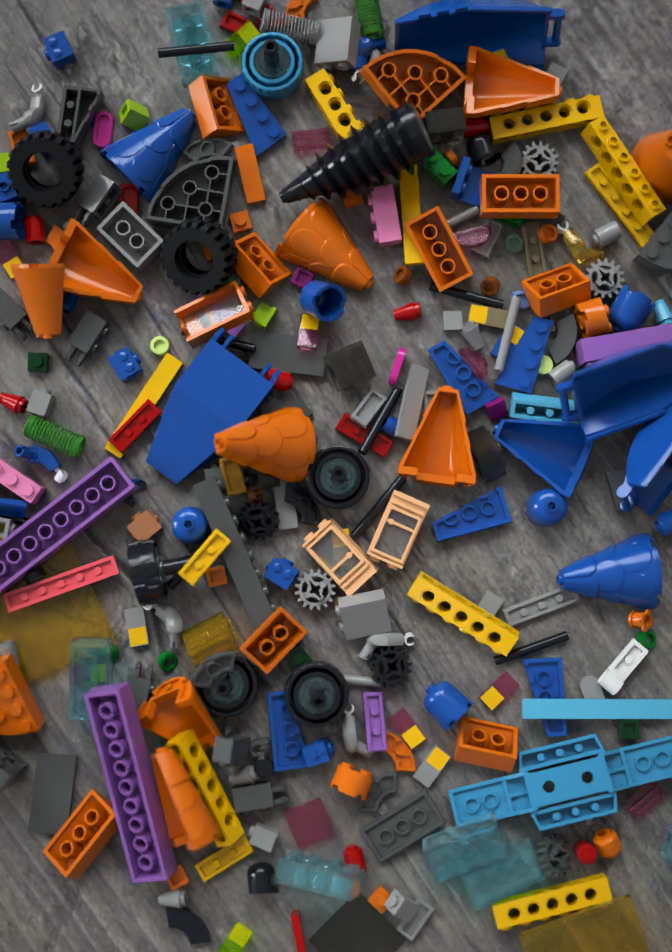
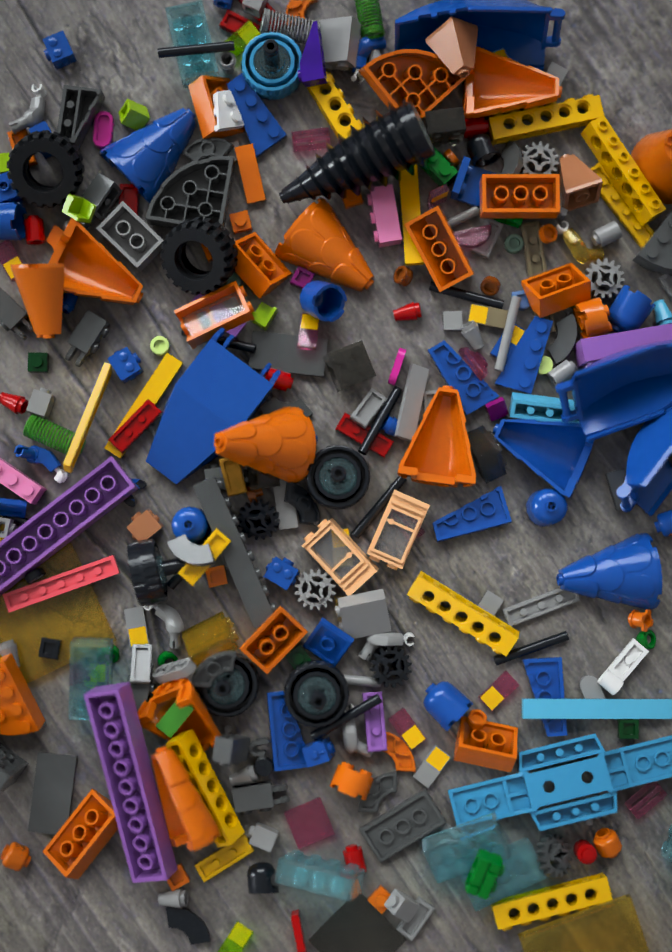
none -> orange head [0,842,31,872]
none -> black tile [38,637,62,660]
none -> lime panel [62,194,96,223]
none -> yellow tile [63,362,112,473]
none -> light grey tile [130,644,153,684]
none -> light grey beam [152,658,196,684]
none -> bright green tile [156,701,195,738]
none -> tile [167,534,216,567]
none -> white wing [213,90,245,132]
none -> light grey cone [218,51,236,75]
none -> dark purple slope [298,21,327,87]
none -> blue tile [303,617,355,666]
none -> black piece [310,694,382,741]
none -> nougat slope [425,16,478,78]
none -> clear pink tile [426,184,450,209]
none -> green brick [465,849,505,900]
none -> orange tile [467,709,487,729]
none -> nougat slope [558,154,603,211]

